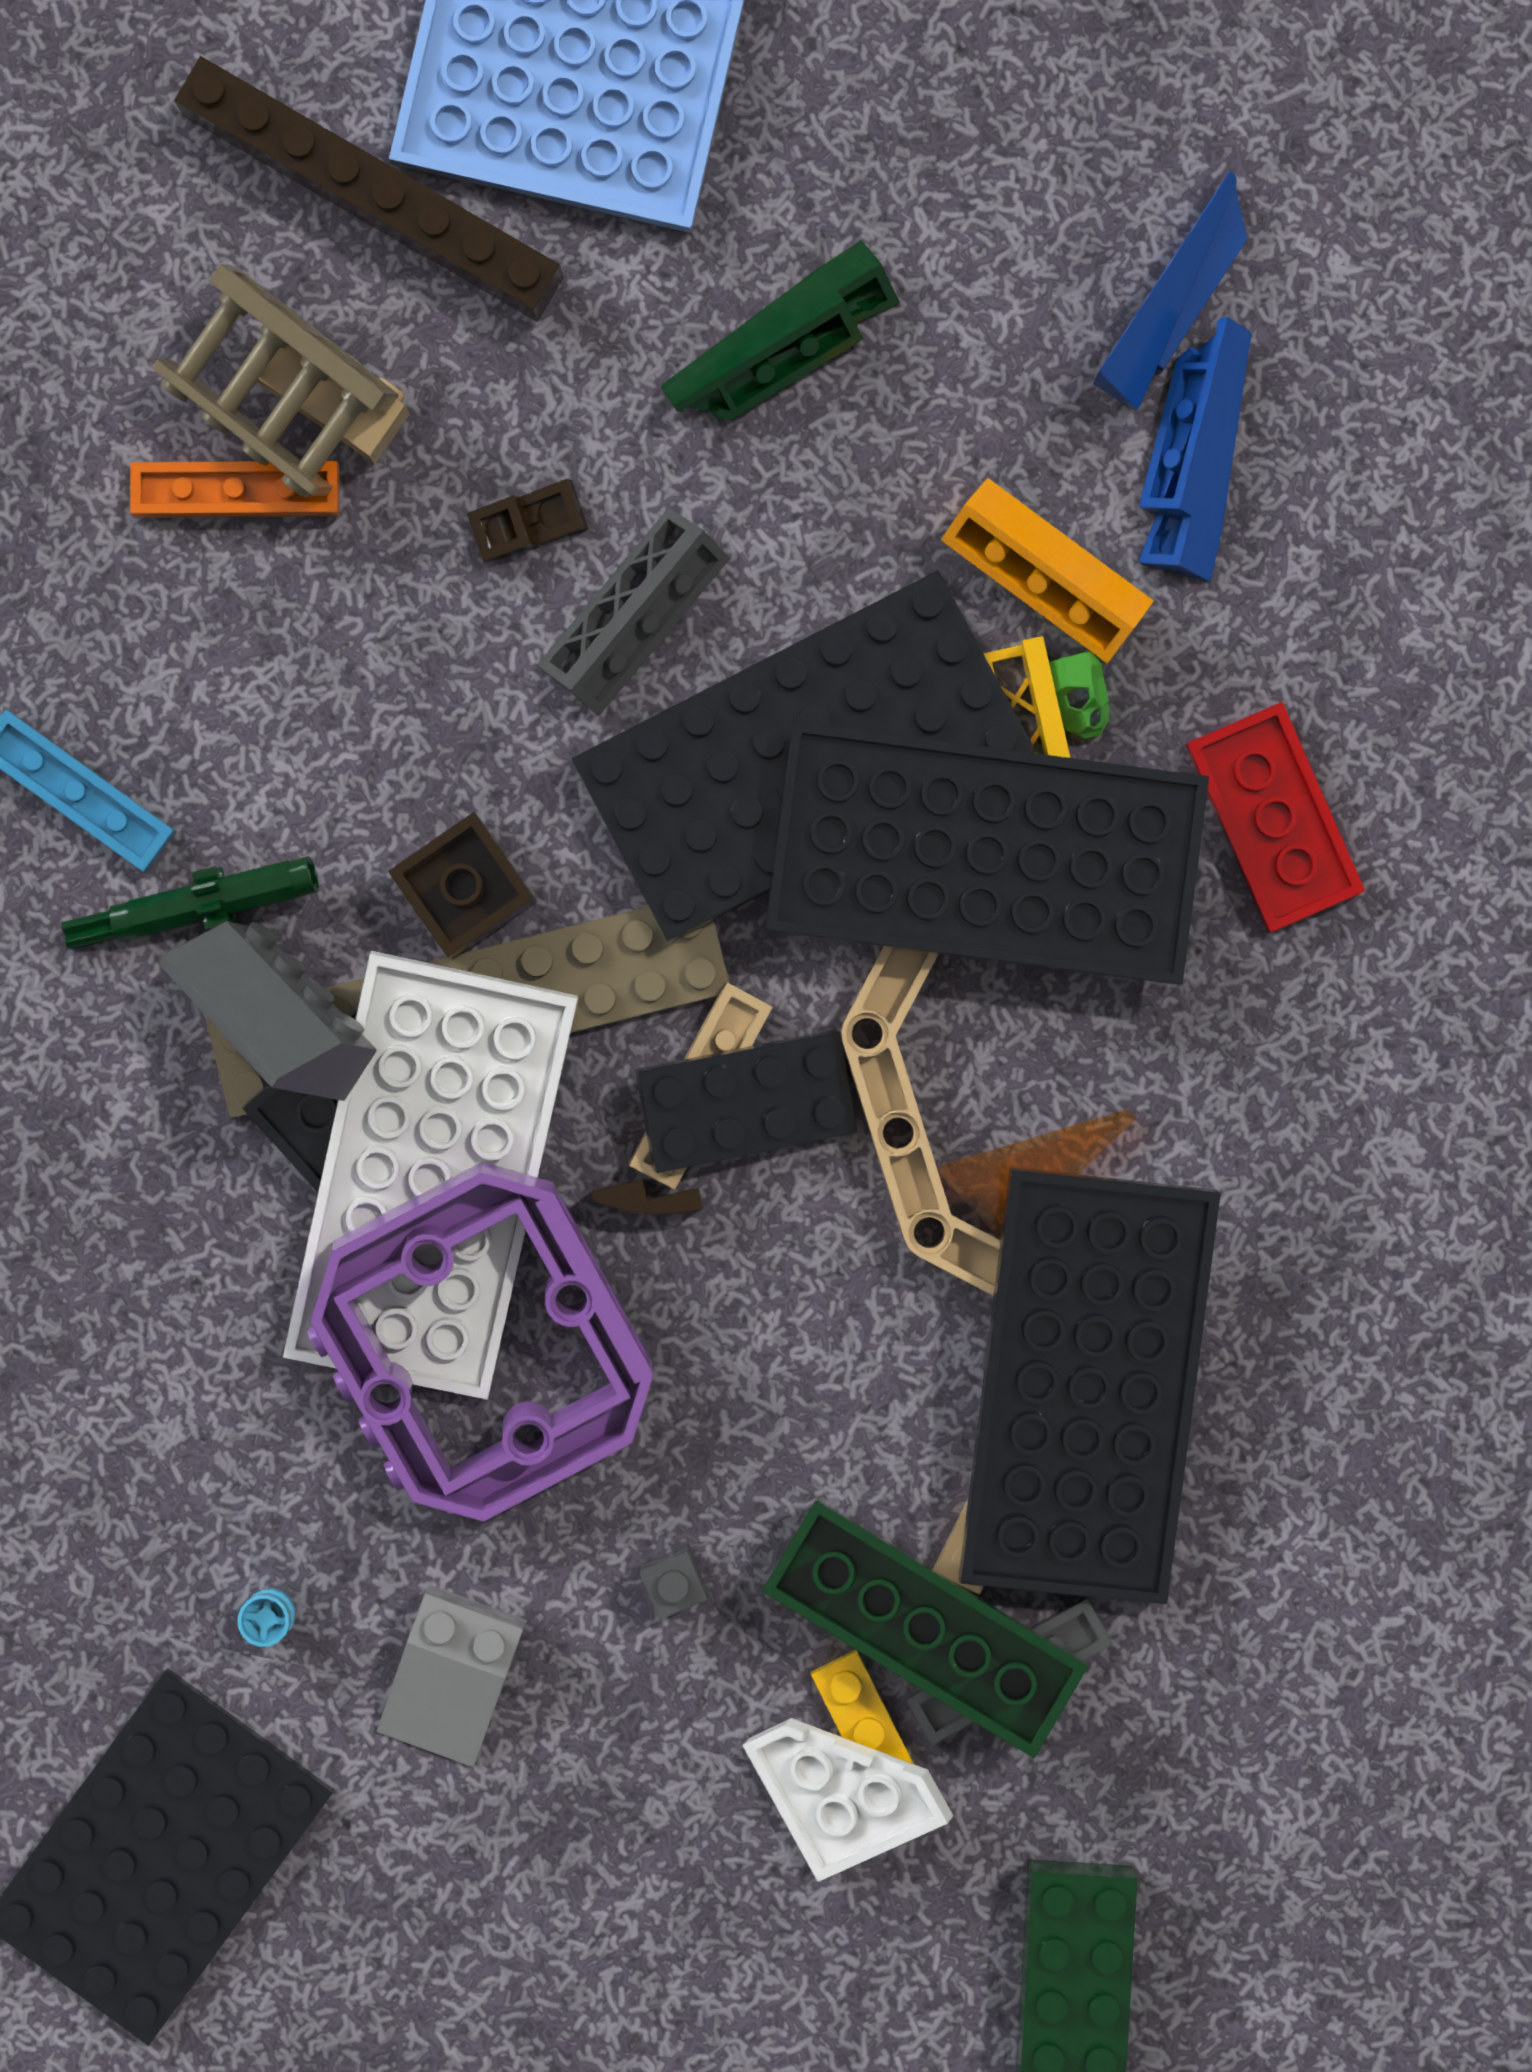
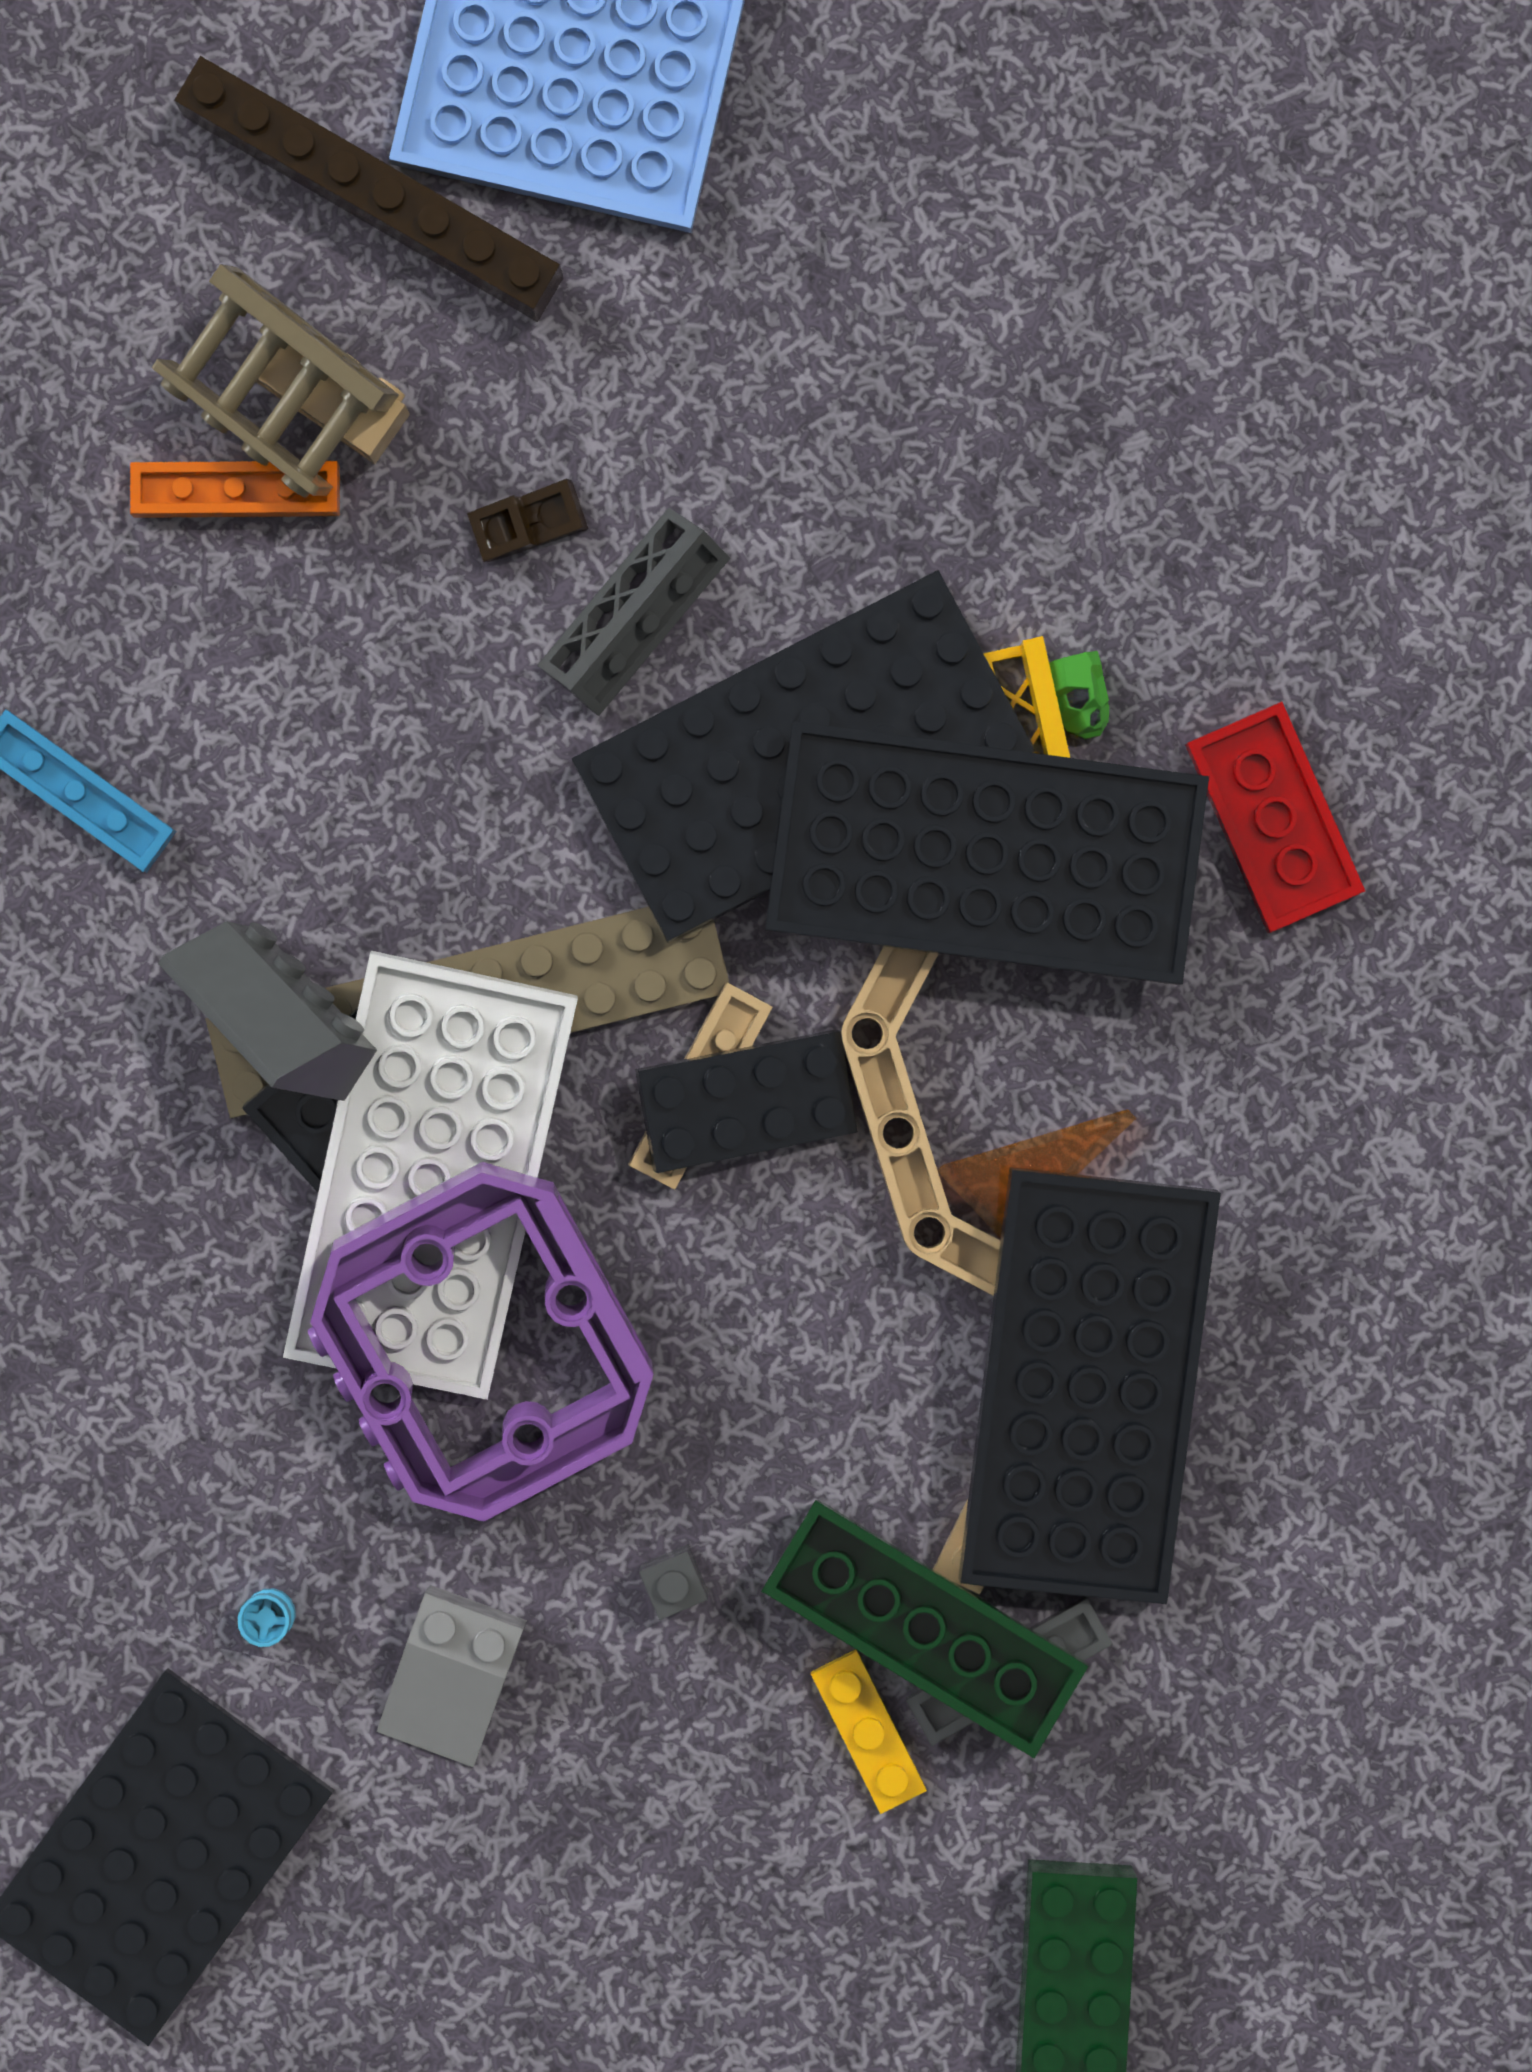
dark green piece [61,856,319,949] -> none
dark brown brick [388,812,538,959] -> none
dark brown slope [592,1179,703,1214] -> none
dark green wedge [661,240,900,420] -> none
white plate [742,1718,953,1882] -> none
light orange brick [941,478,1154,664] -> none
blue wedge [1093,171,1247,412] -> none
blue wedge [1139,317,1251,582] -> none

